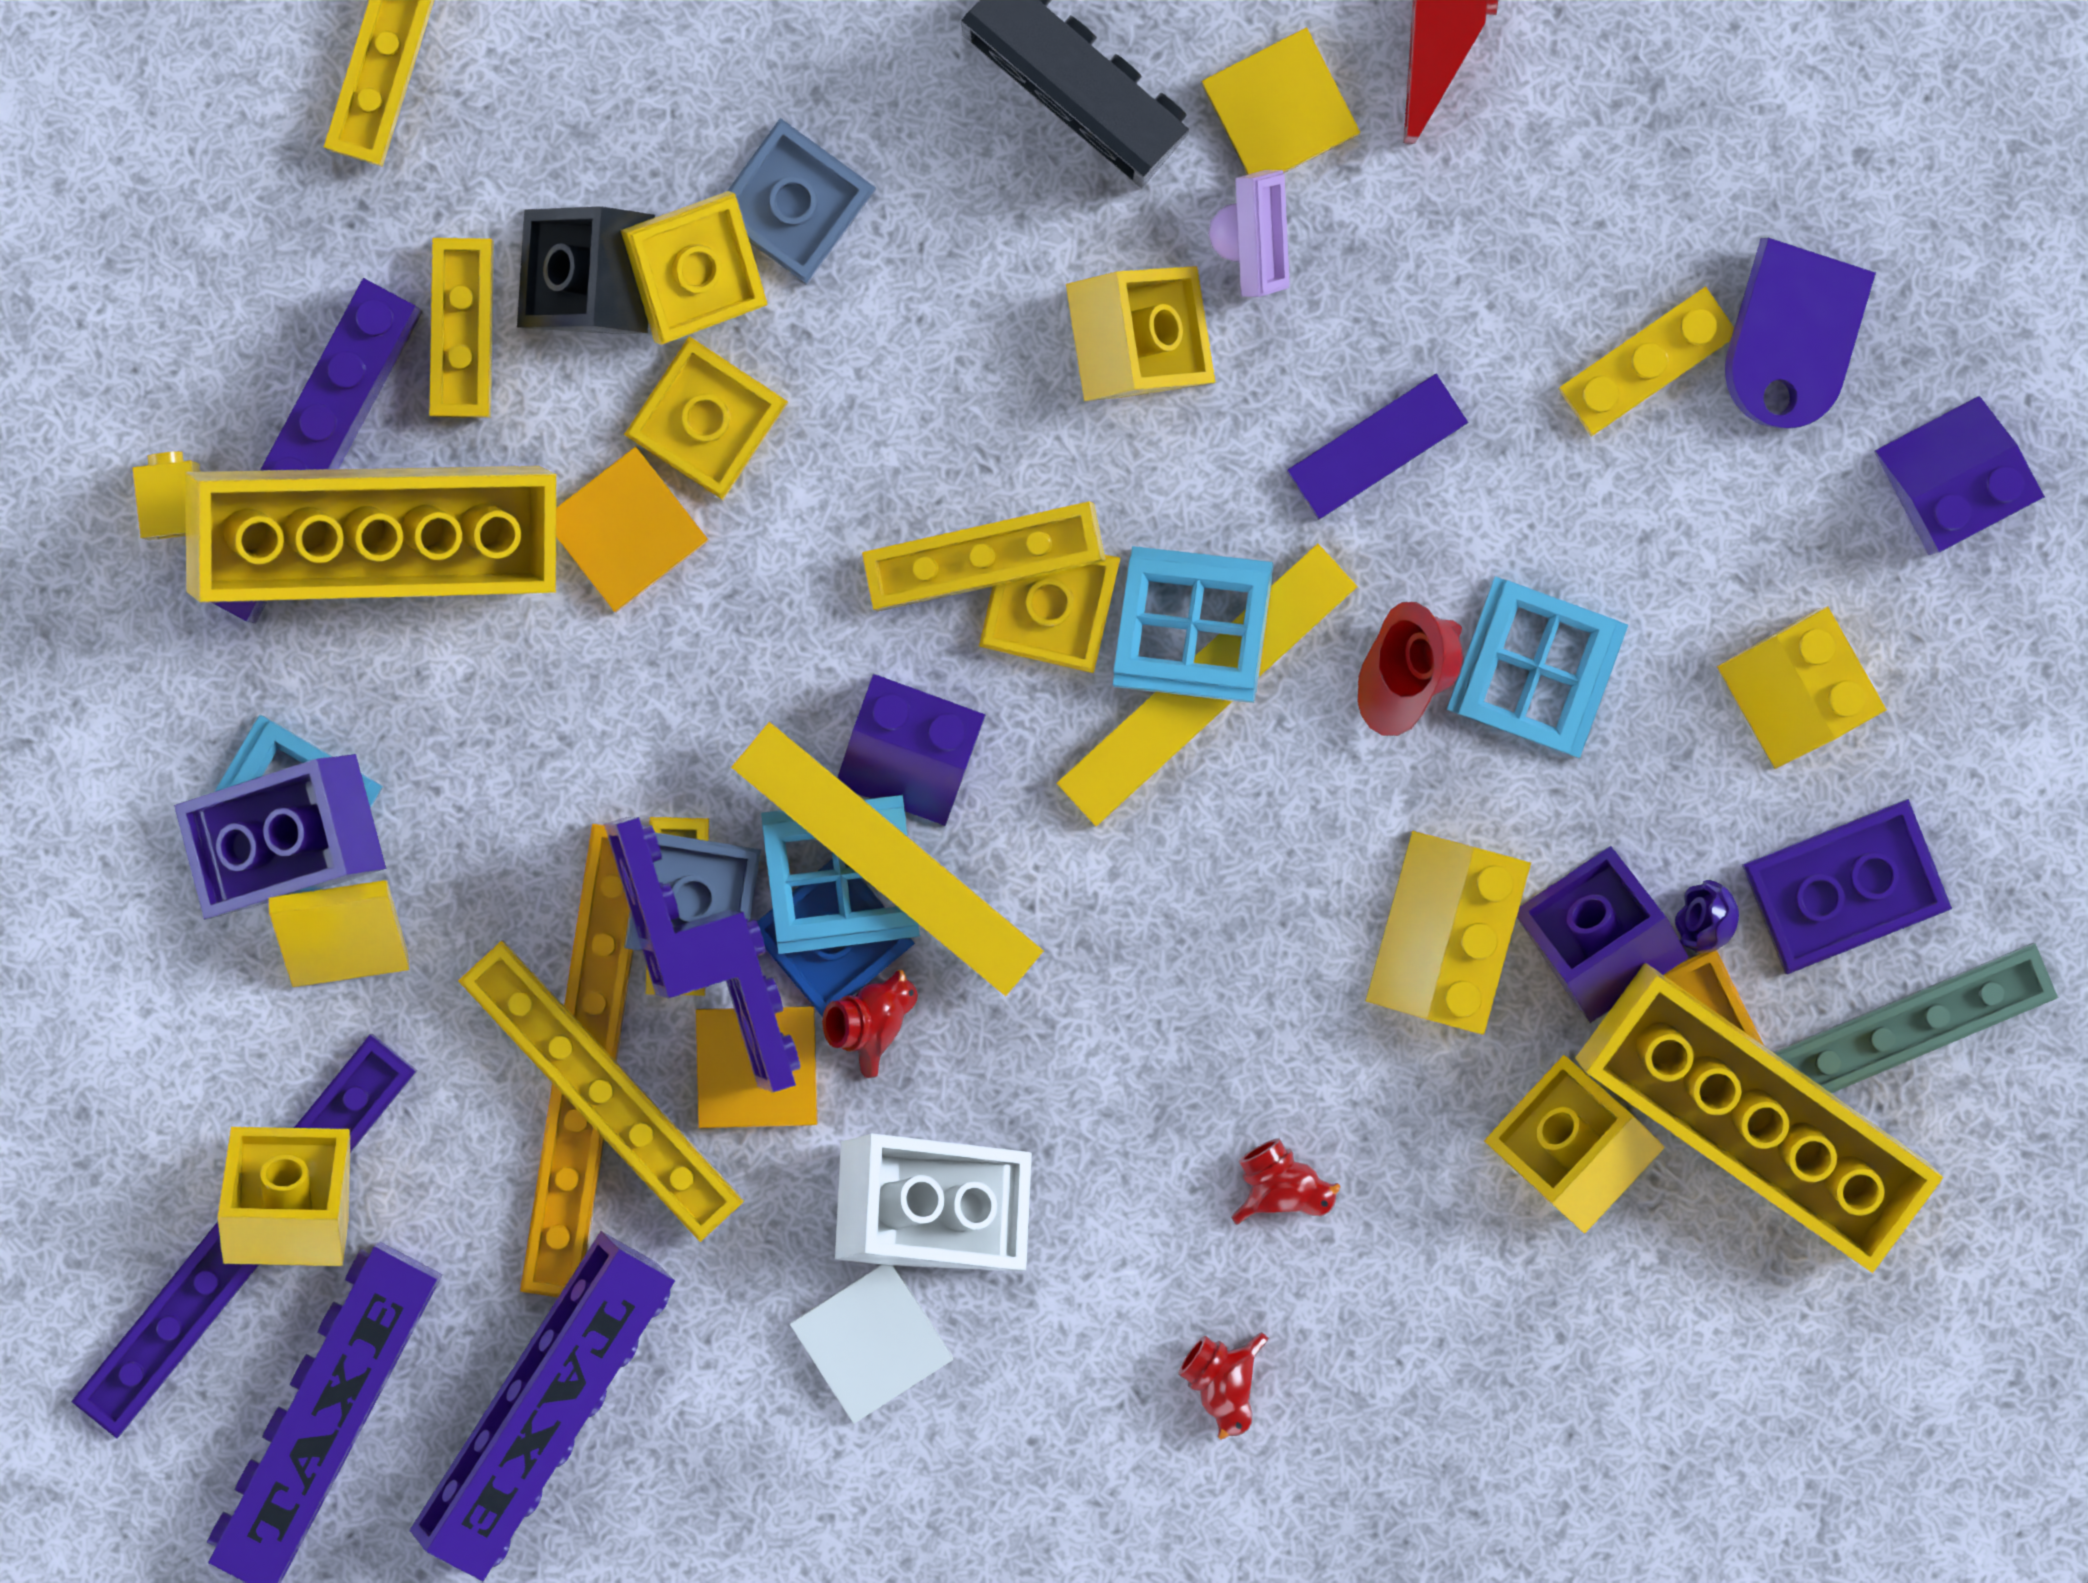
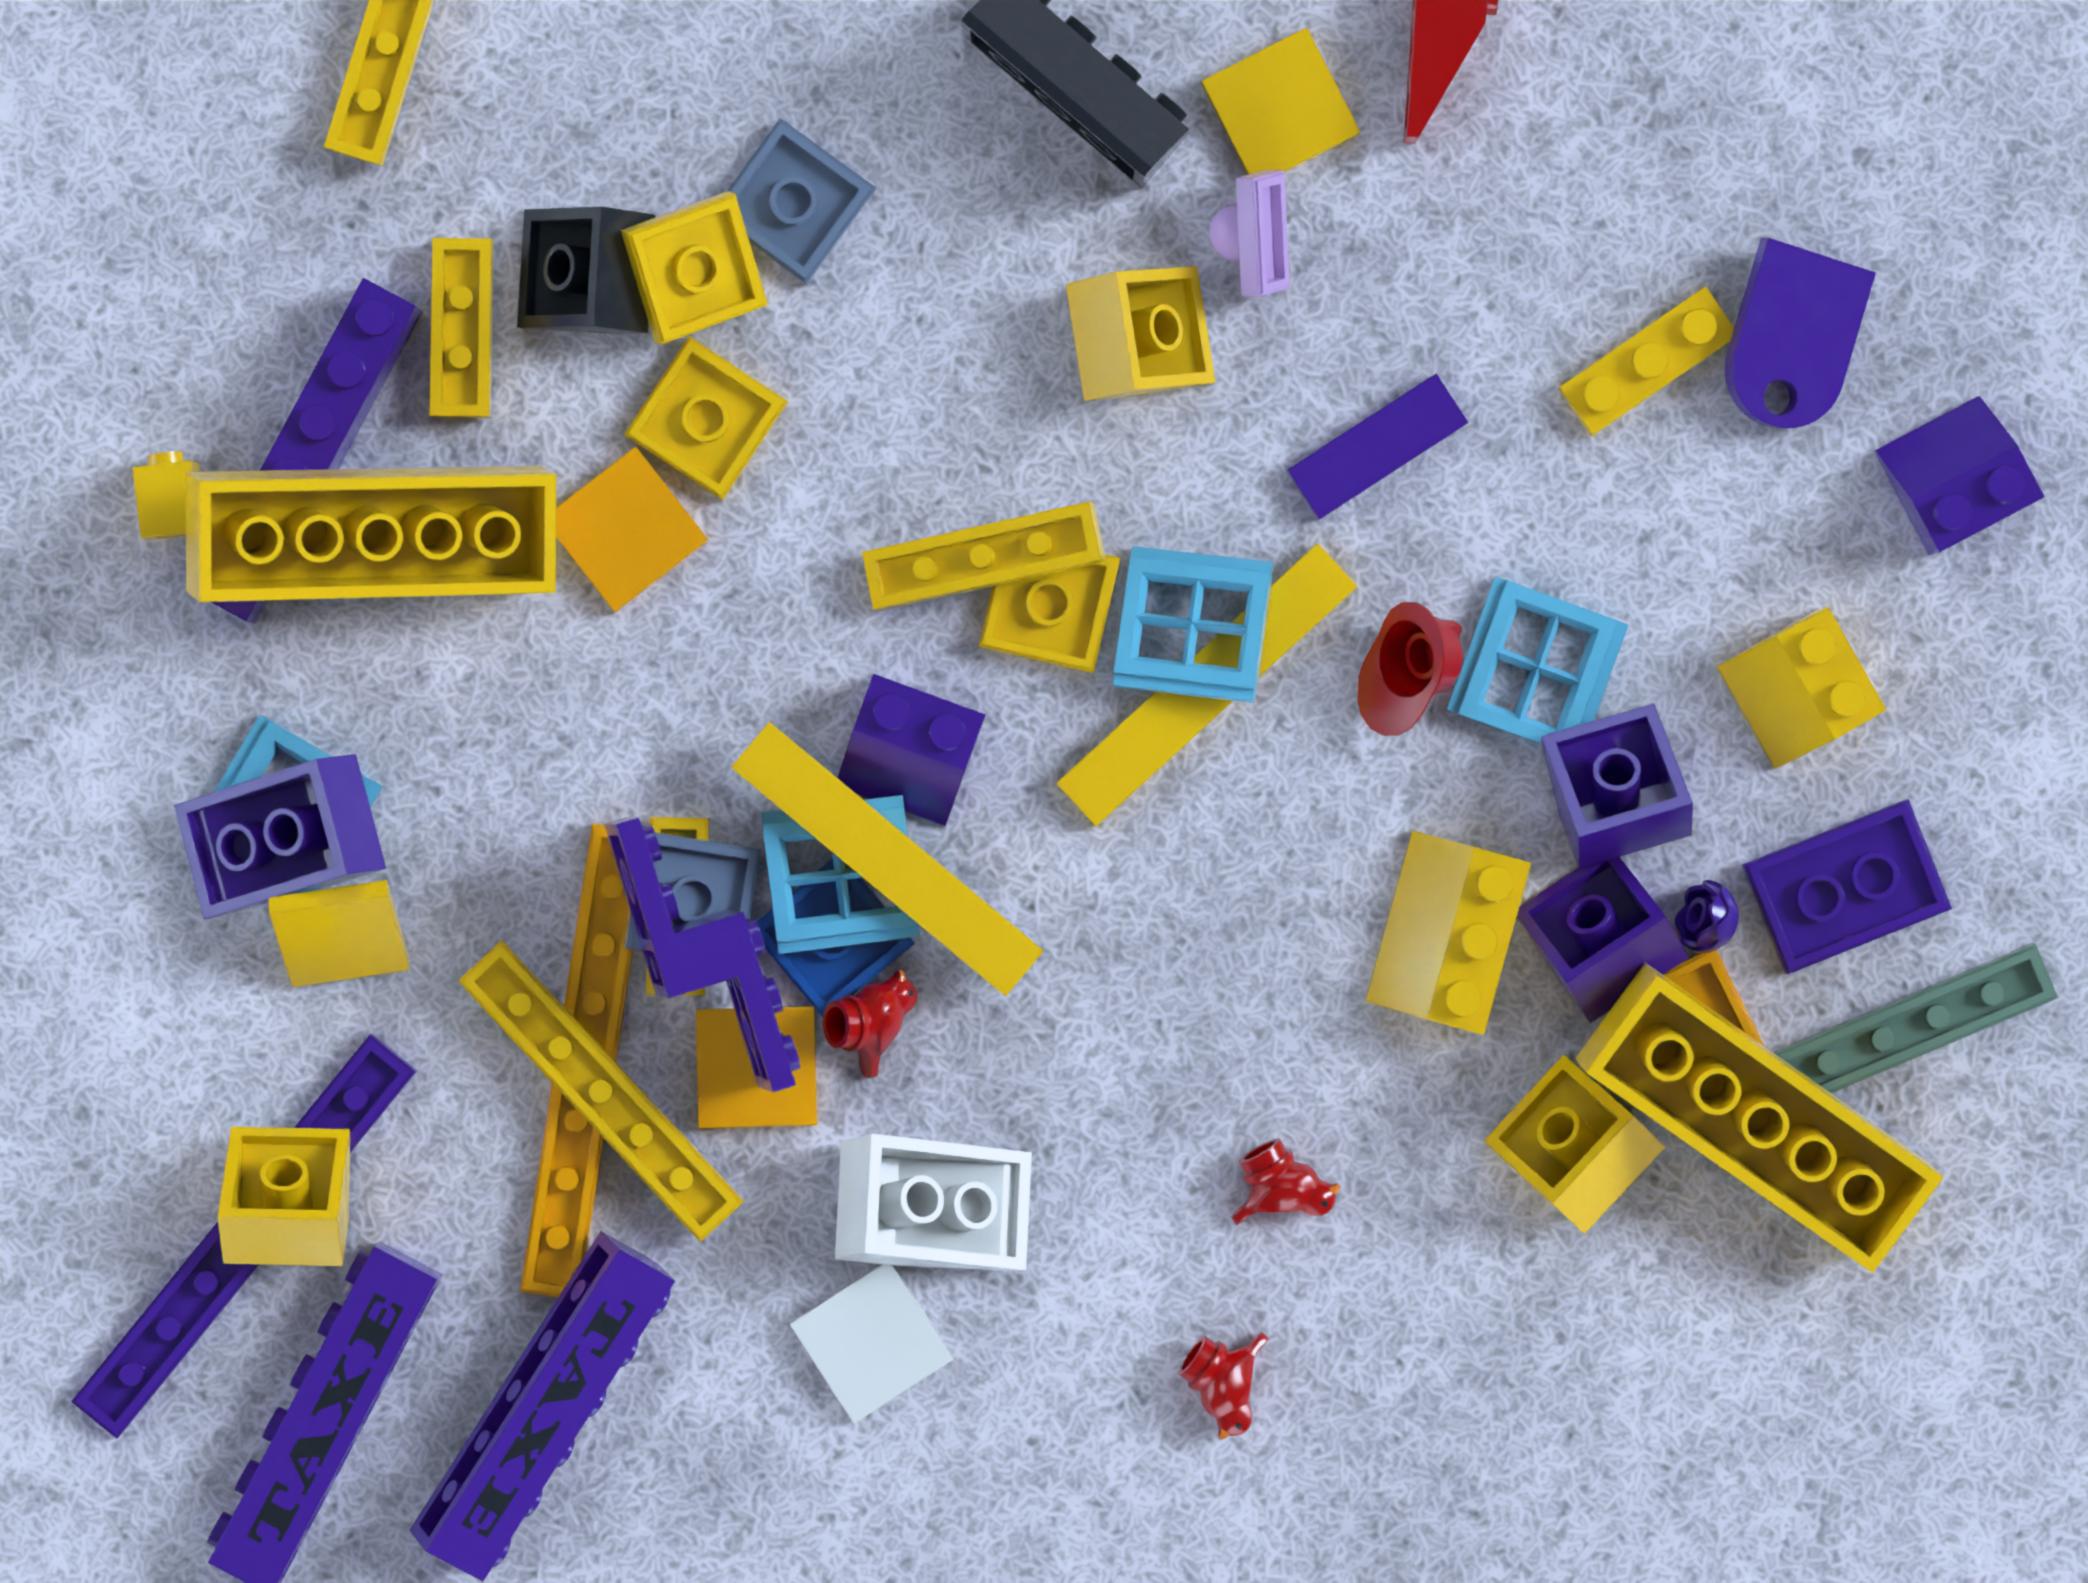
none -> dark purple slope [1541,703,1693,869]

